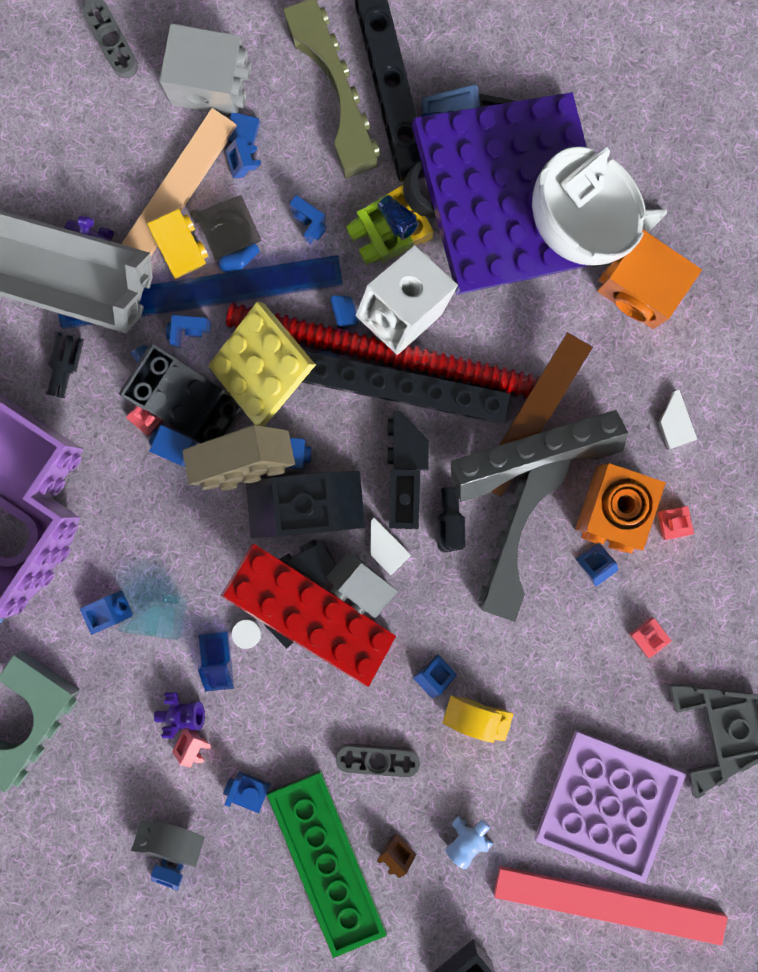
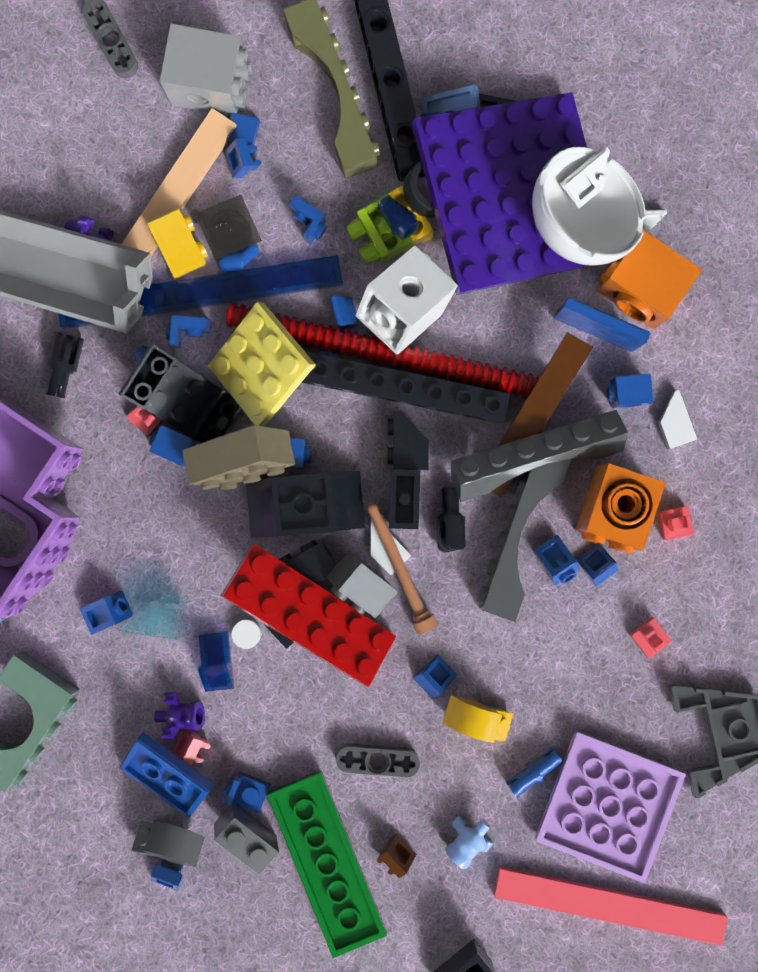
none -> blue tile [119,732,214,818]
none -> dark grey brick [214,802,279,874]
none -> nougat piece [367,503,438,634]
none -> blue pin [506,747,563,798]
none -> blue bracket [534,535,579,585]
none -> blue tile [554,297,651,352]
none -> blue brick [606,374,654,409]

